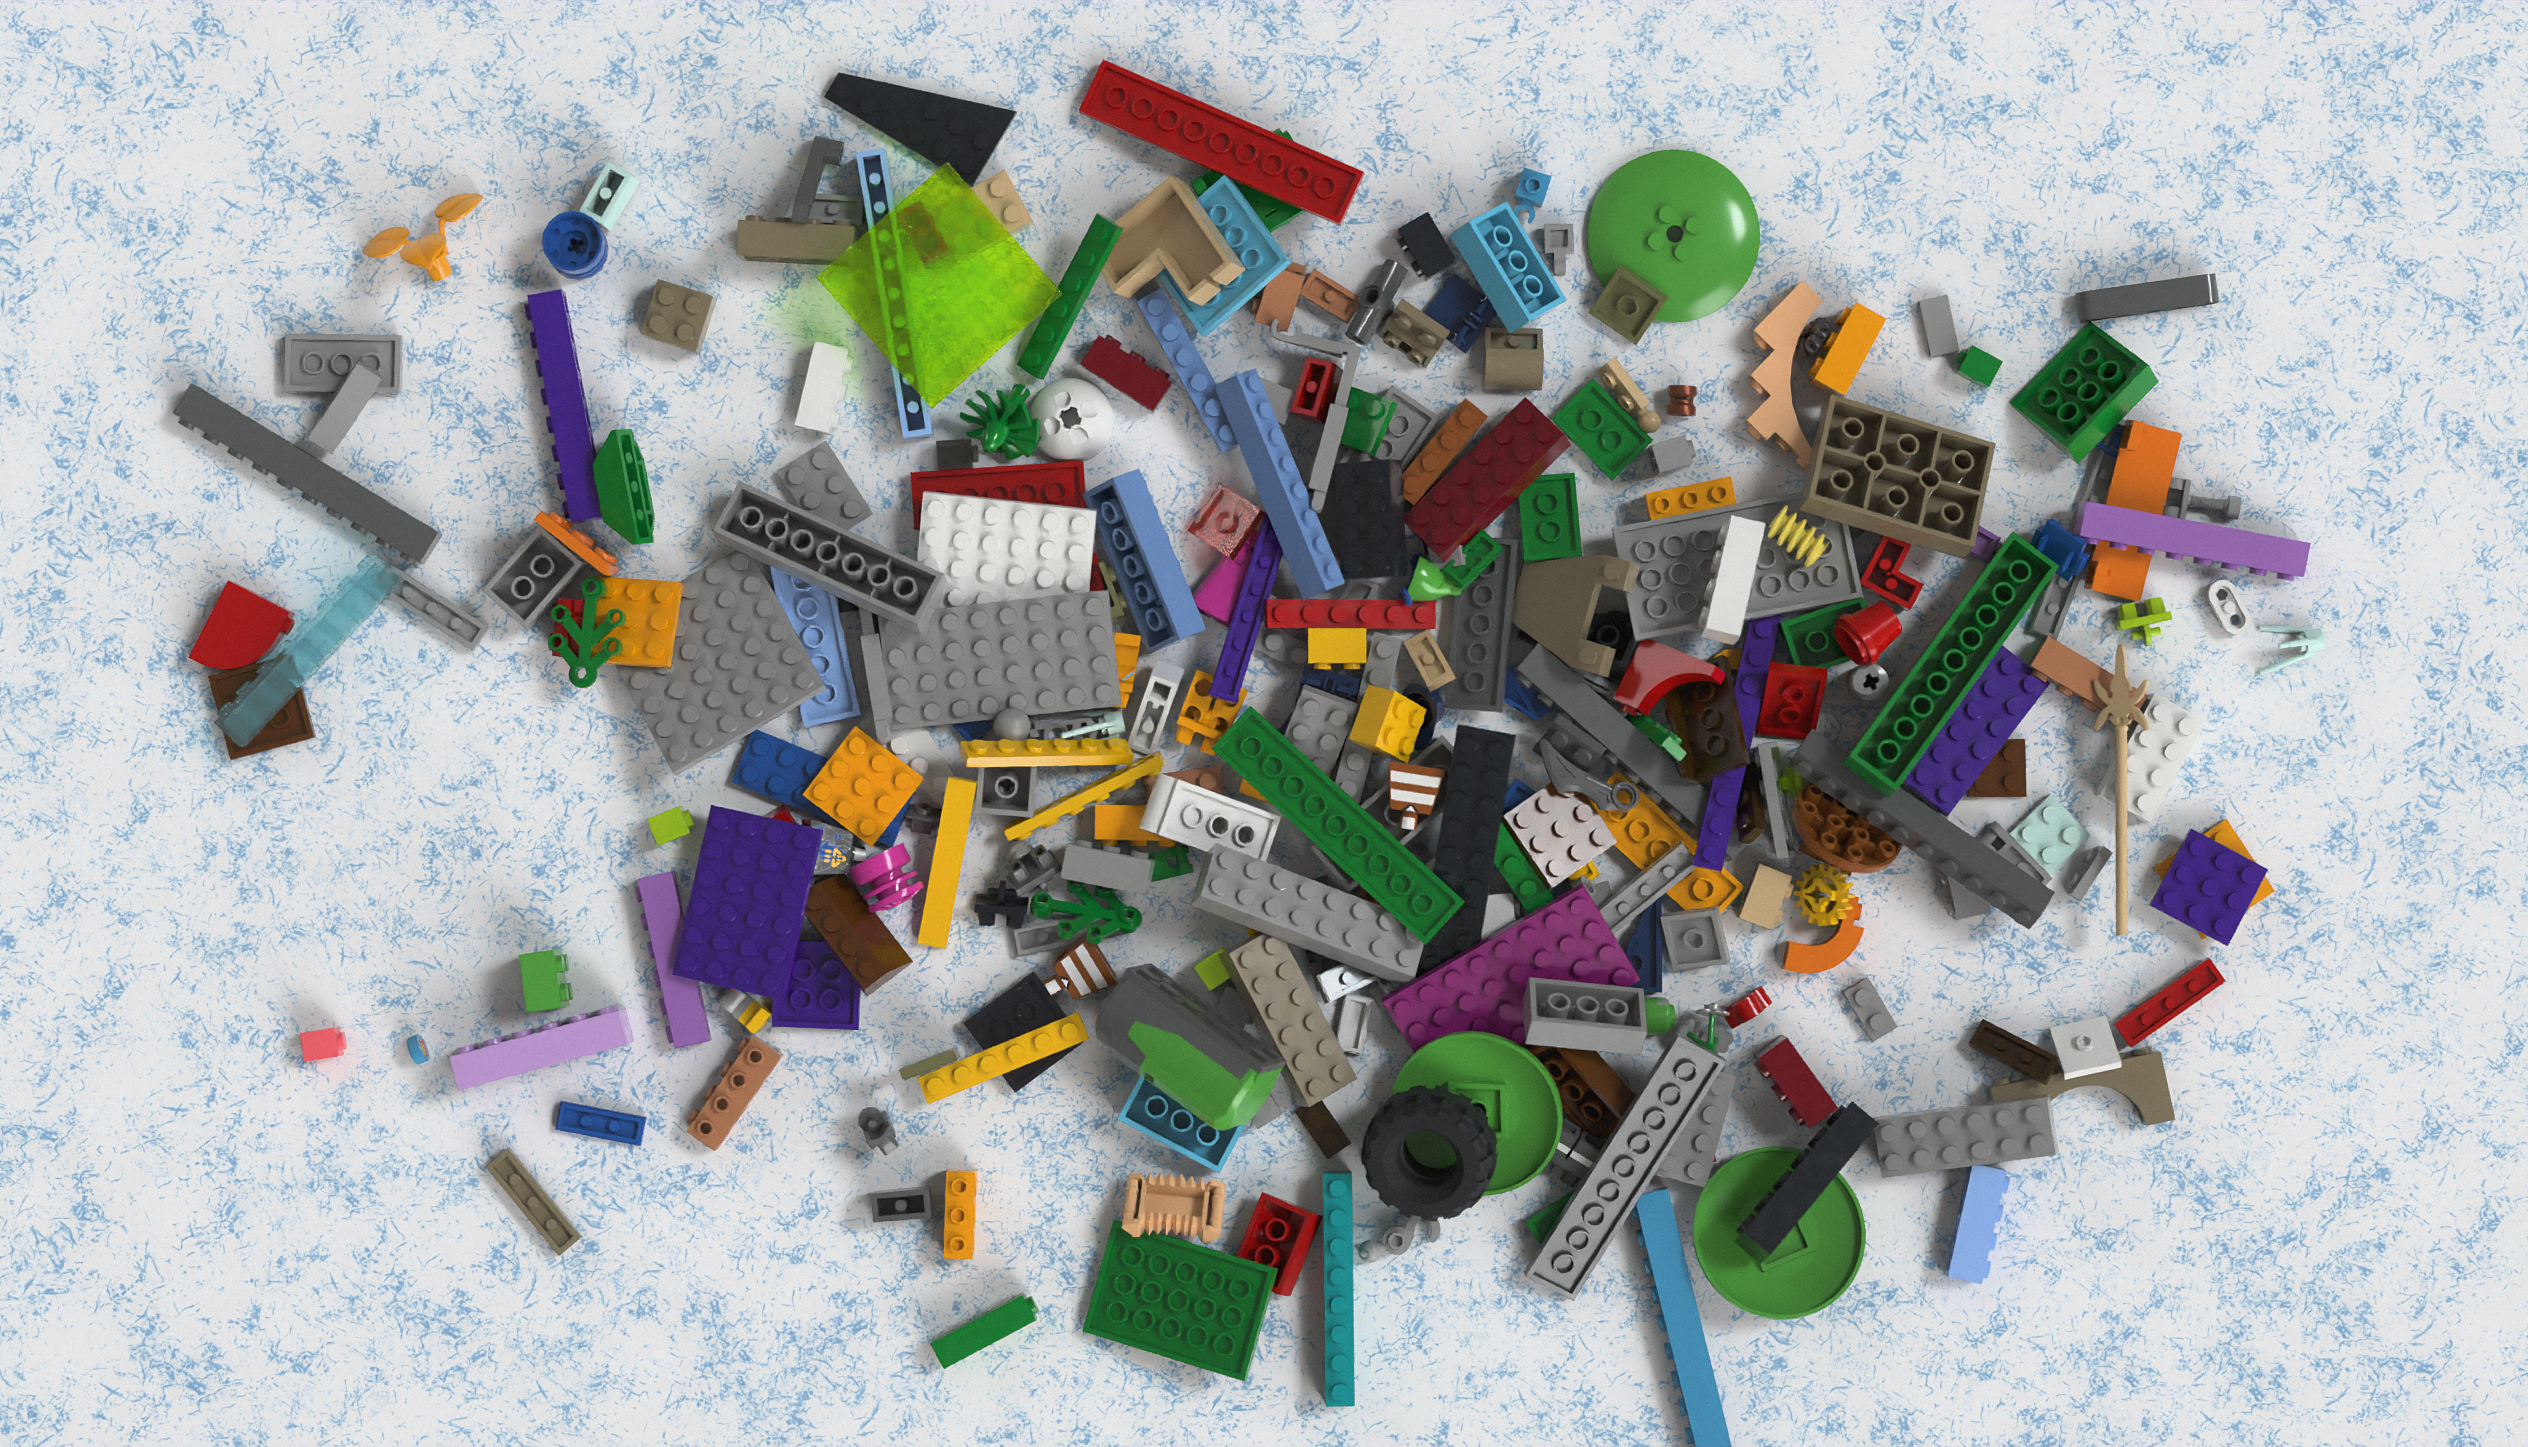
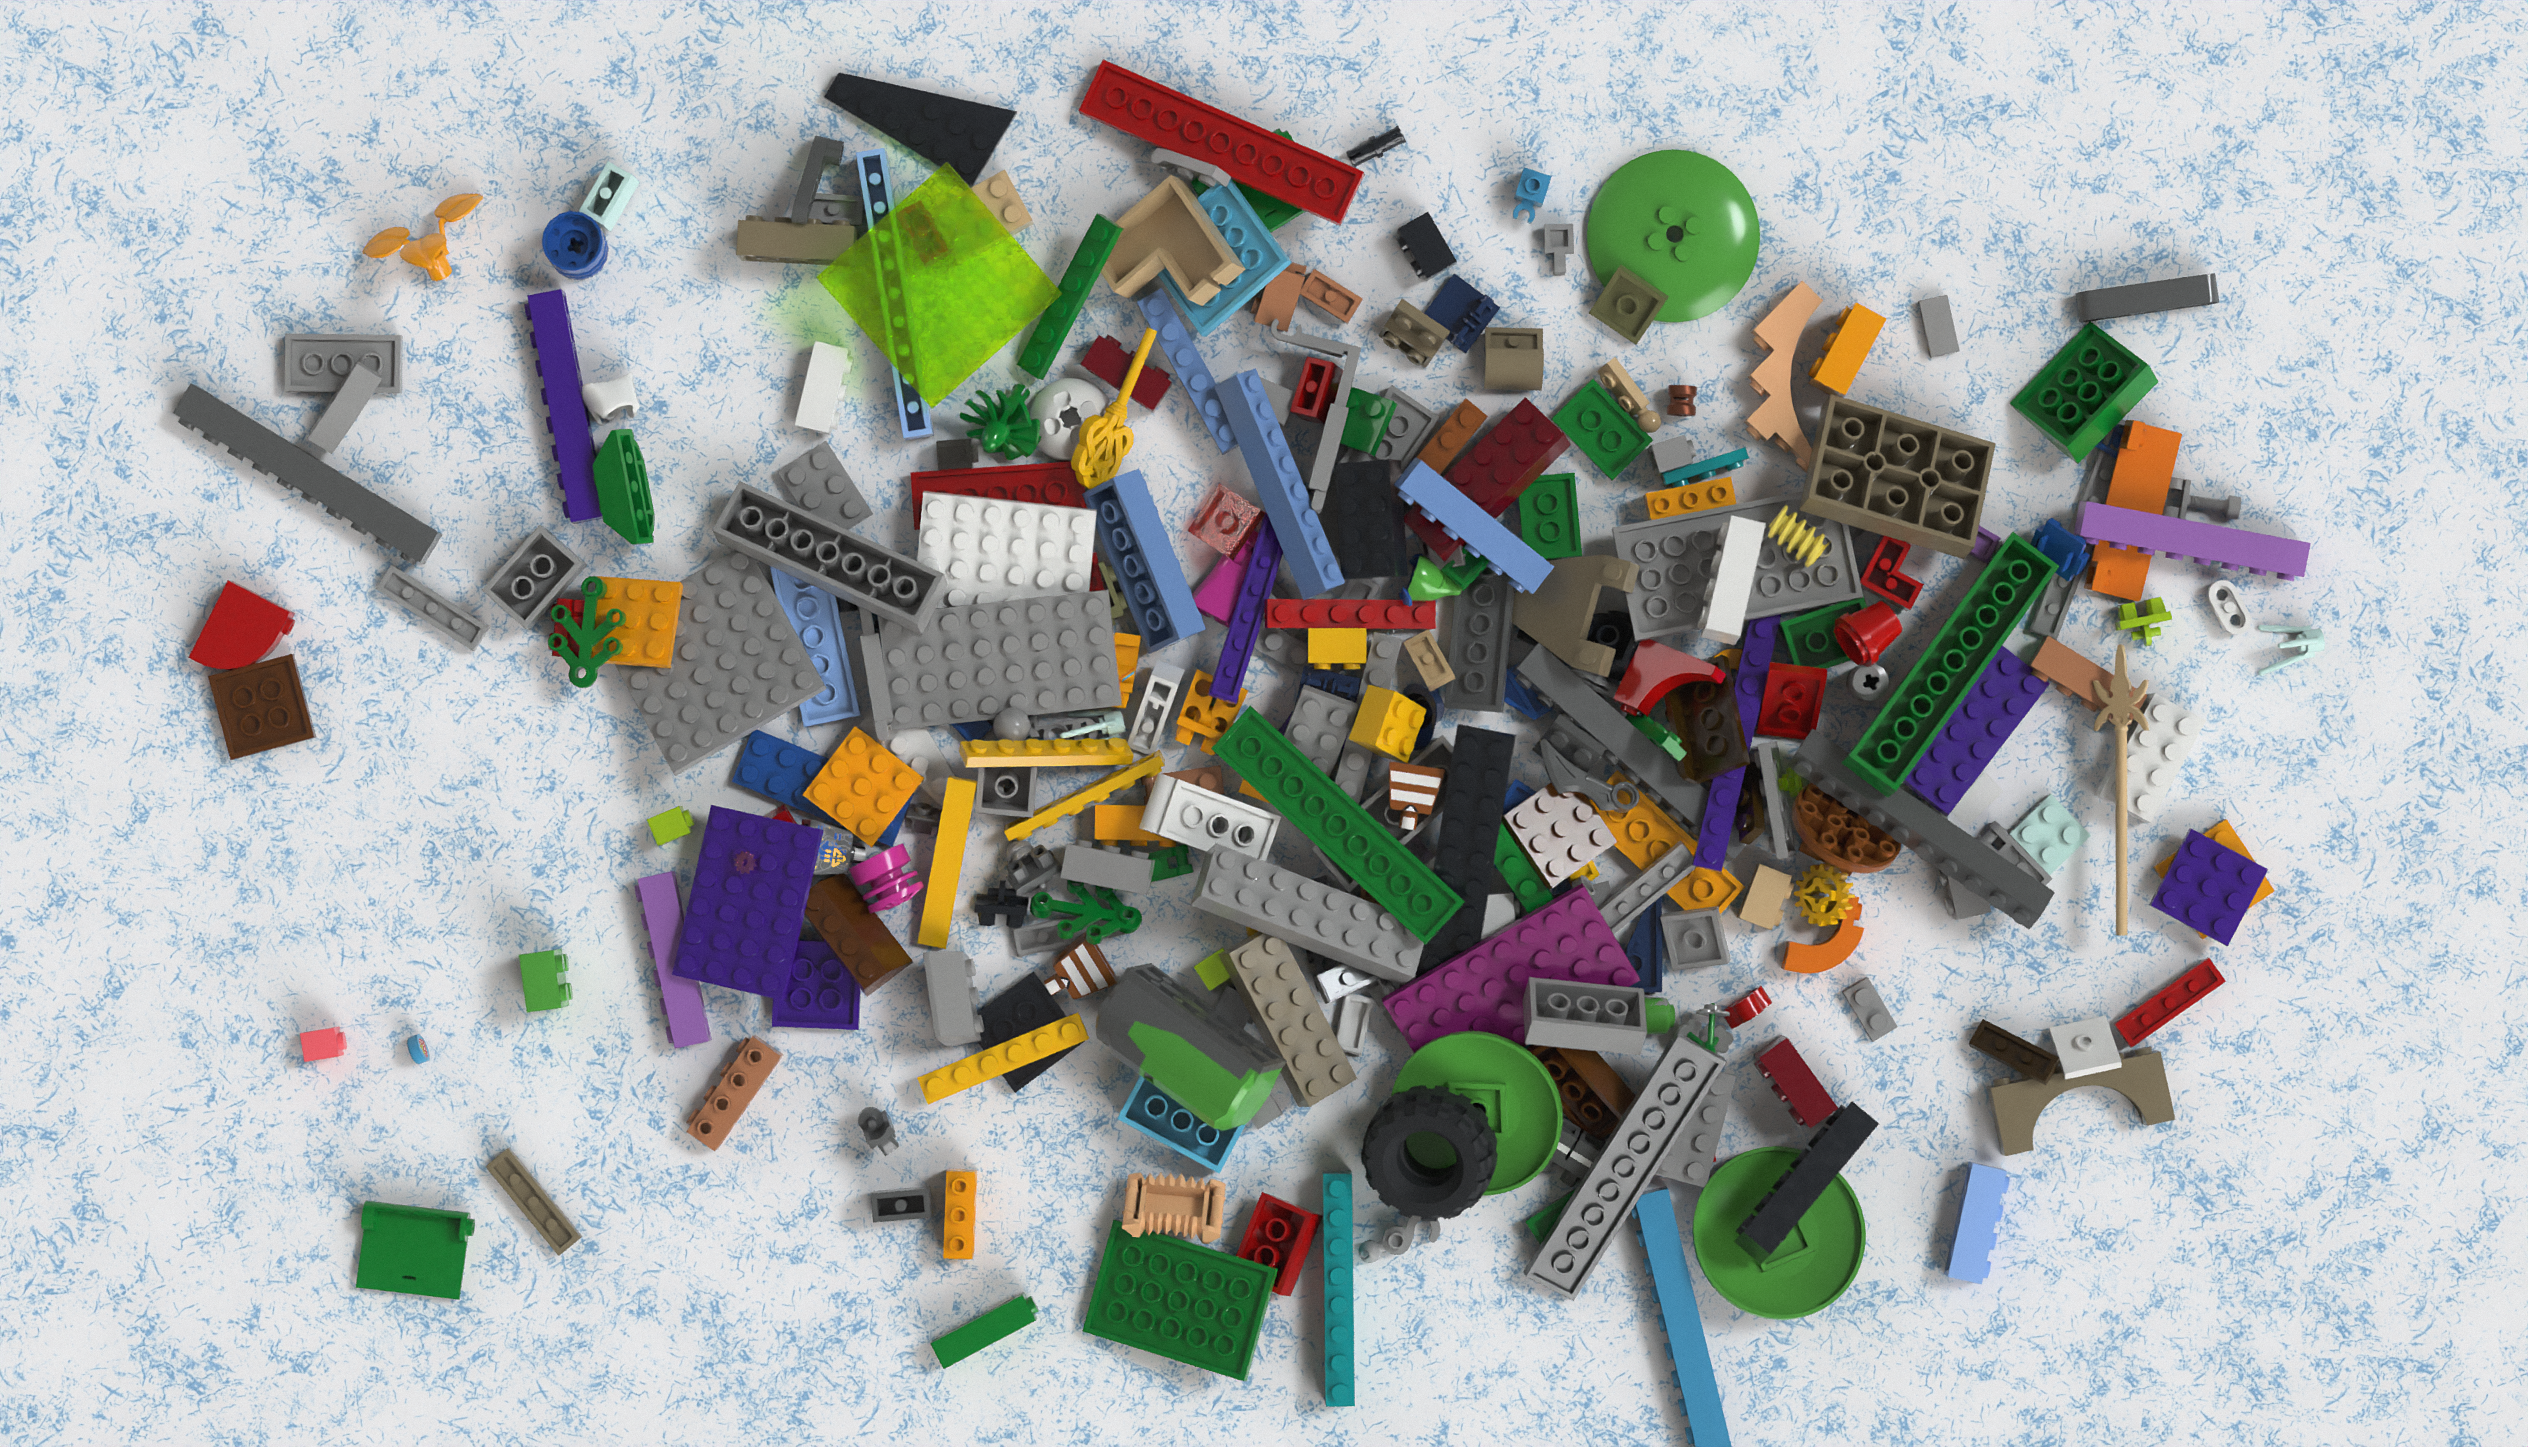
clear light blue brick [214,554,404,747] -> none
lavender brick [449,1005,634,1091] -> none
orange plate [534,511,621,577] -> none
blue tile [555,1101,647,1146] -> none
dark tan brick [640,279,717,354] -> none
leg [715,987,772,1034] -> none
olive tile [899,1047,960,1081] -> none
dark brown plate [1295,1100,1351,1159] -> none
dark grey piece [1345,259,1408,346] -> none
medium azure brick [1450,201,1567,334] -> none
dark grey gear [1796,317,1831,360] -> none
light grey brick [1874,1094,2059,1178] -> none
green brick [1954,345,2003,389] -> none
reddish brown plate [1967,739,2027,798] -> none
light grey plate [2067,846,2113,901] -> none
none -> green door [356,1200,475,1300]
none -> white hair [582,372,640,426]
none -> clear pink piece [734,851,757,874]
none -> light grey slope [923,952,984,1047]
none -> yellow piece [1071,327,1158,489]
none -> light grey plate [1151,148,1231,187]
none -> black pin [1346,126,1406,168]
none -> medium blue brick [1394,457,1554,594]
none -> teal plate [1661,447,1749,488]

